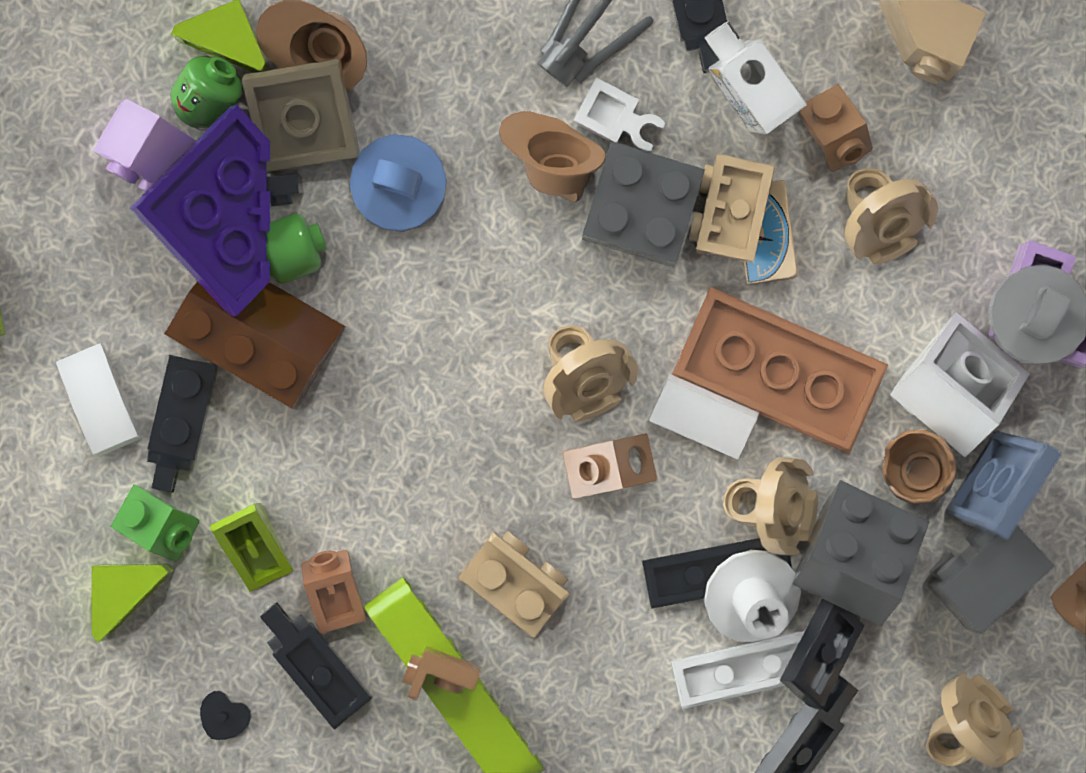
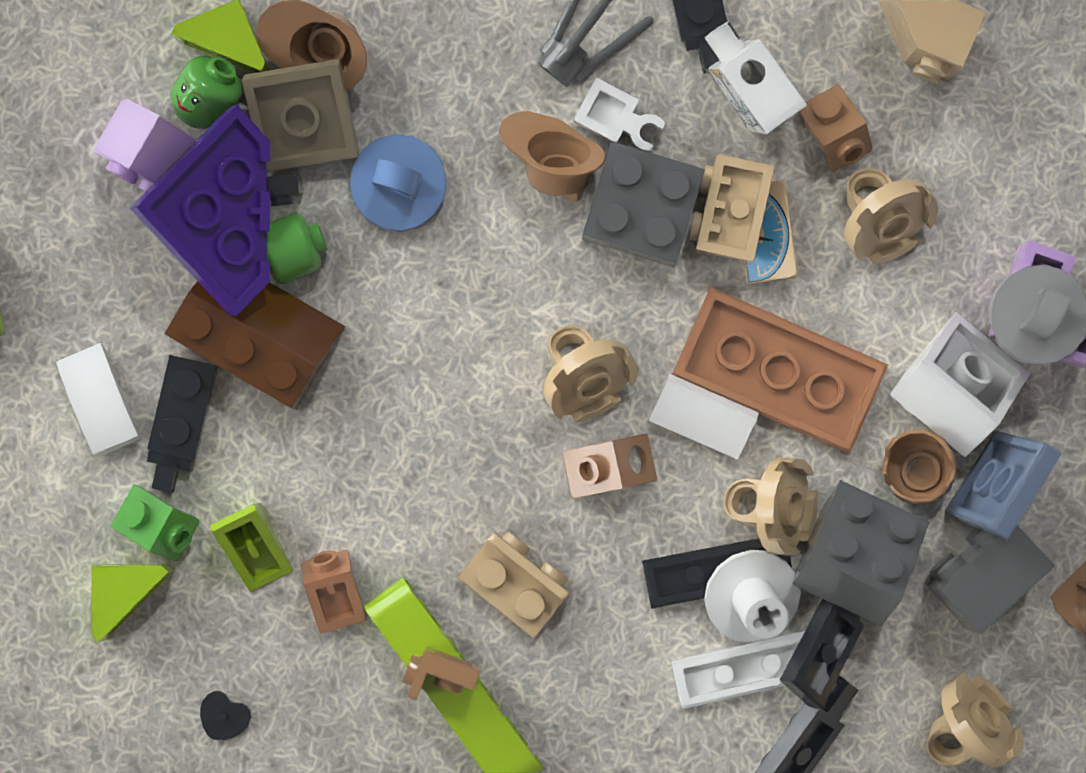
black hinge [260,602,373,730] -> none

